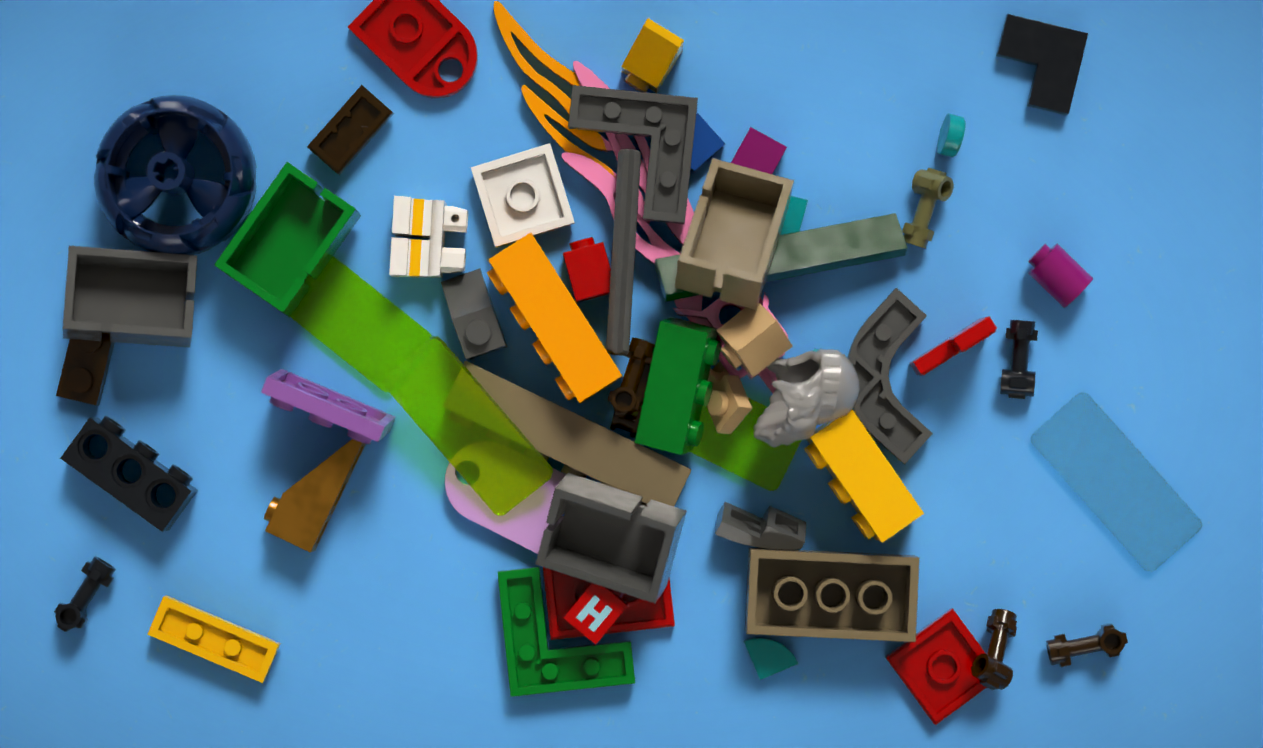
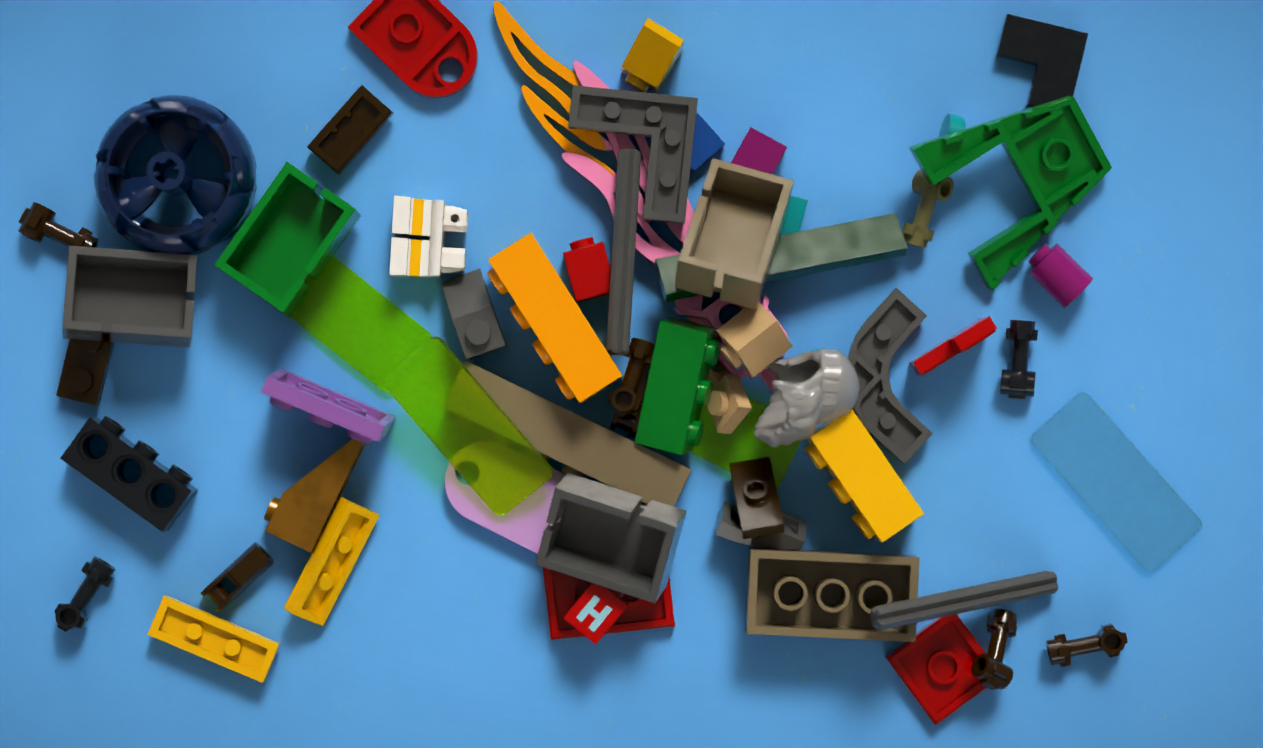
white plate [471,143,575,248] -> none
green plate [498,567,635,697] -> none
teal tile [744,637,798,680] -> none
none -> dark brown bar [18,202,99,248]
none -> dark brown bar [201,542,274,613]
none -> yellow plate [284,497,380,626]
none -> dark brown plate [729,456,785,539]
none -> dark grey axle [870,571,1058,630]
none -> green wing [909,95,1112,290]

